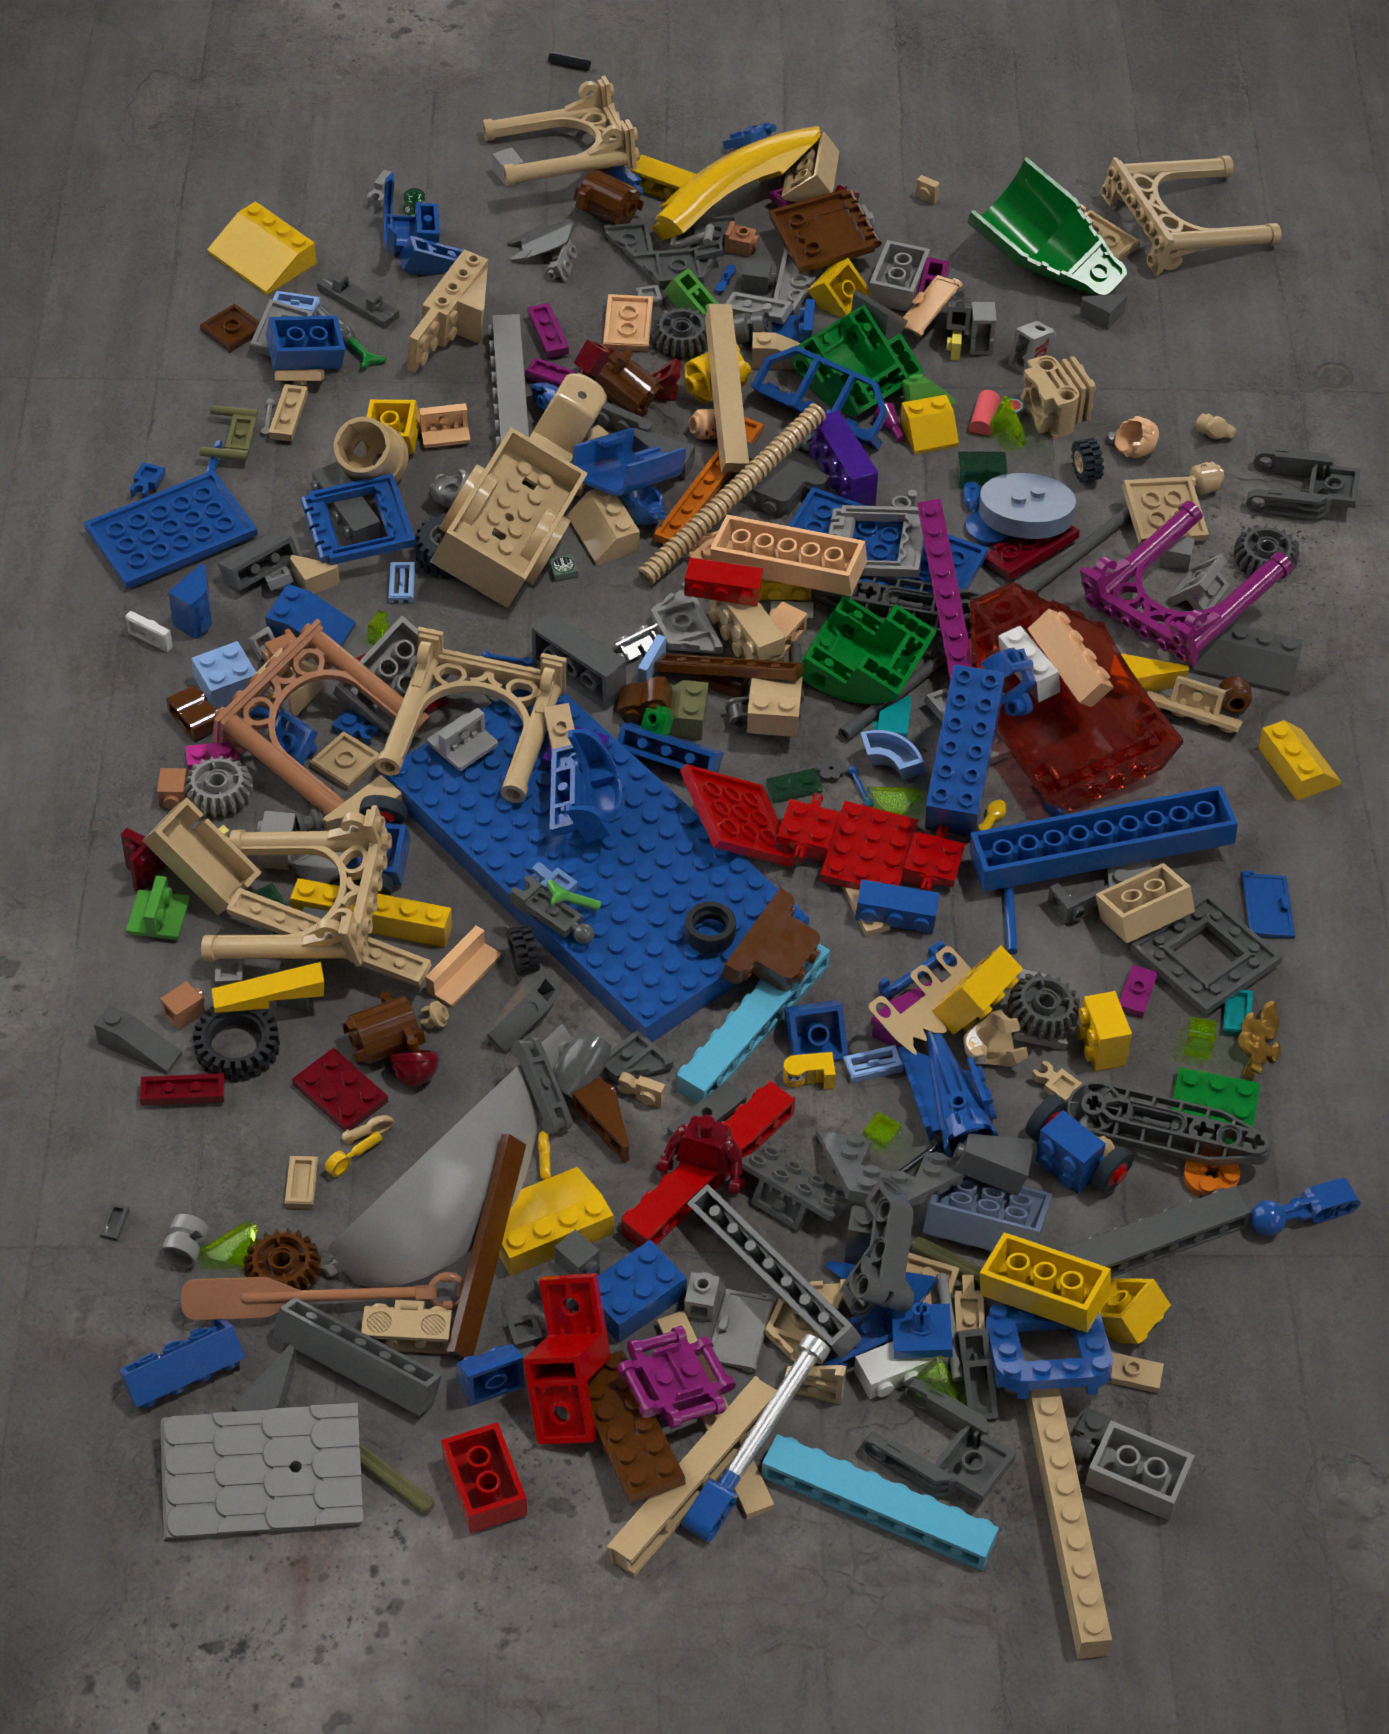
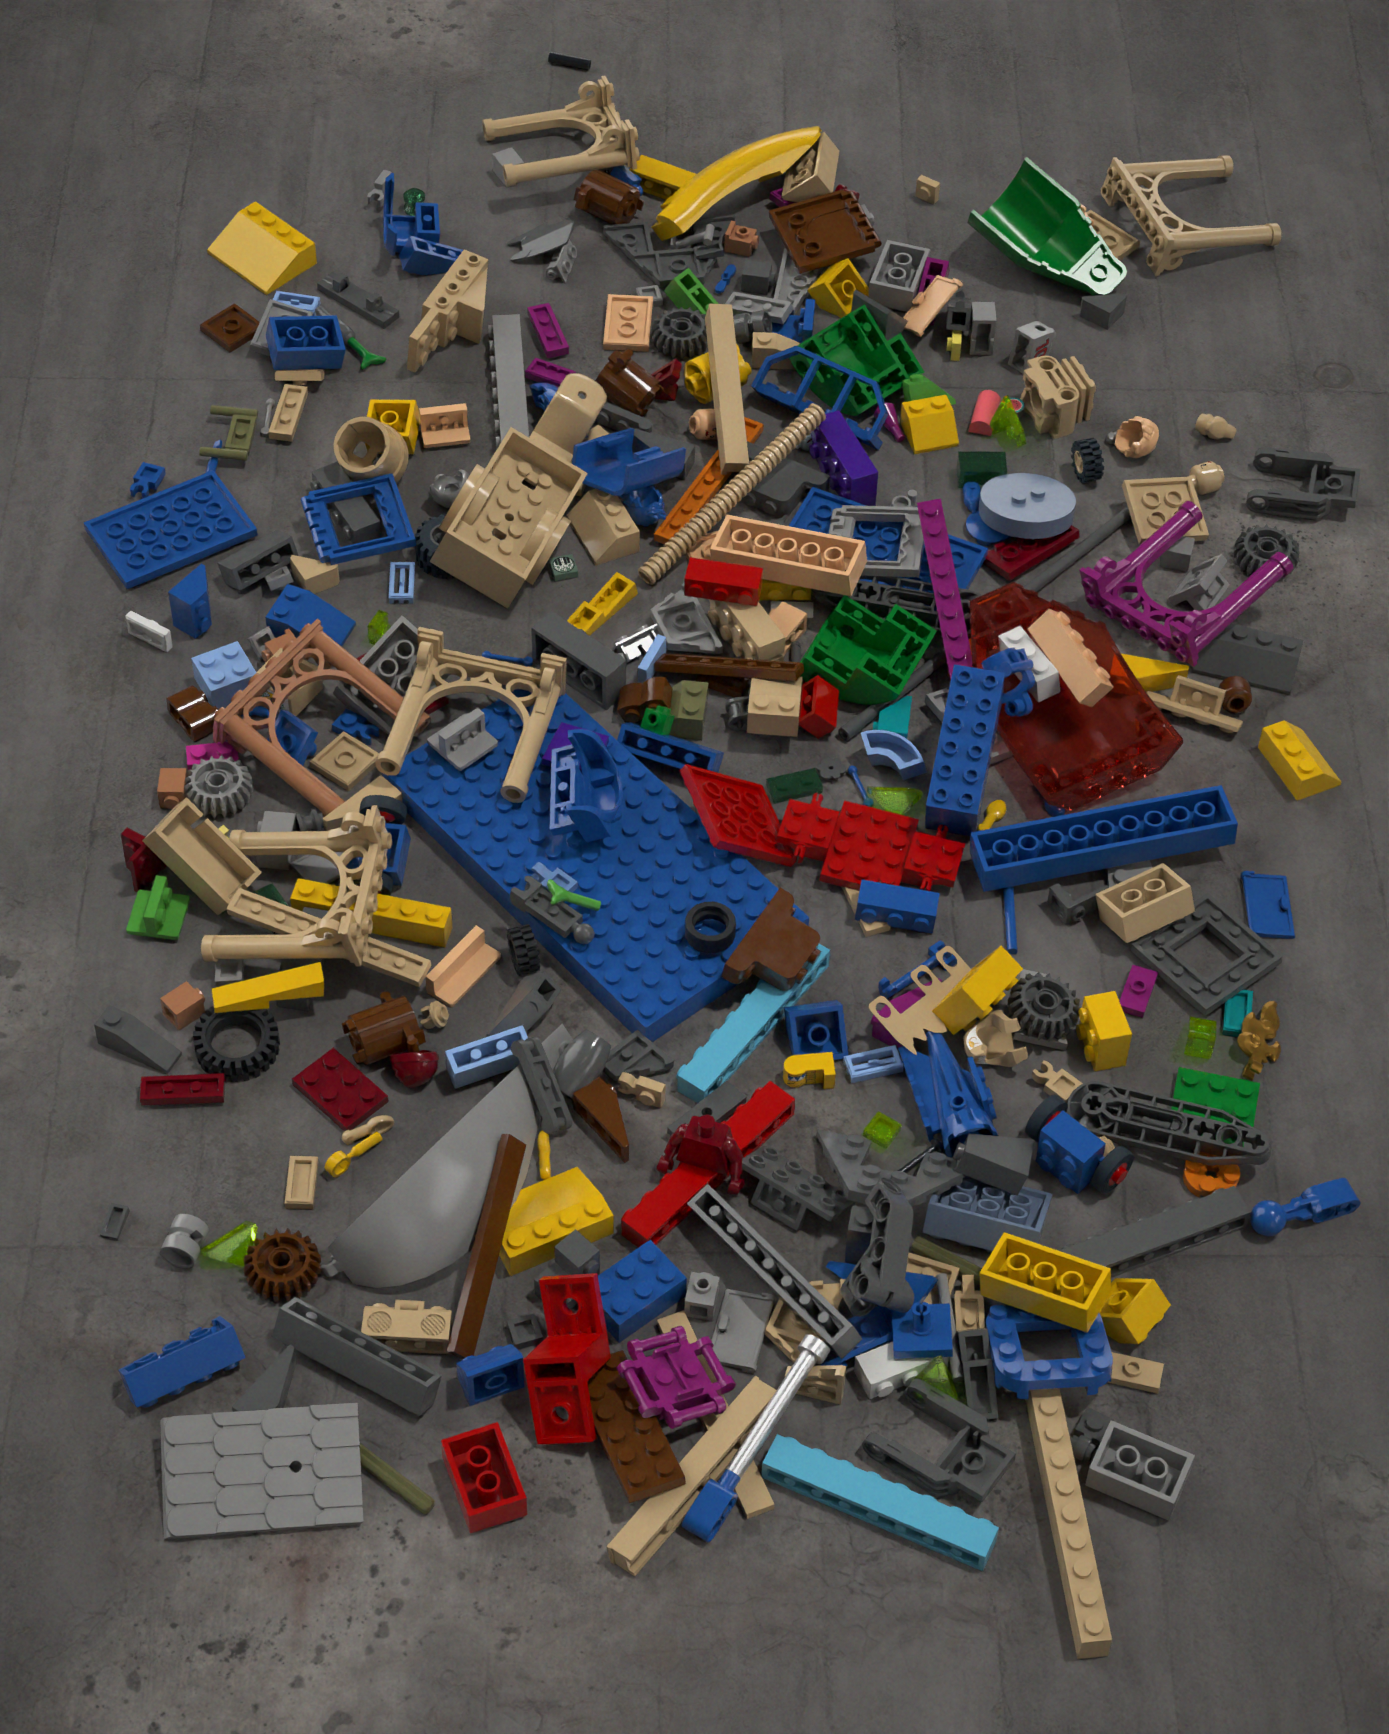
nougat piece [181,1272,464,1320] -> none
tan plate [543,703,574,749] -> none
dark red slope [573,339,614,378] -> none
blue plate [722,123,777,150] -> none
none -> light blue brick [445,1025,528,1089]
none -> yellow slope [567,572,638,636]
none -> red brick [799,675,839,739]

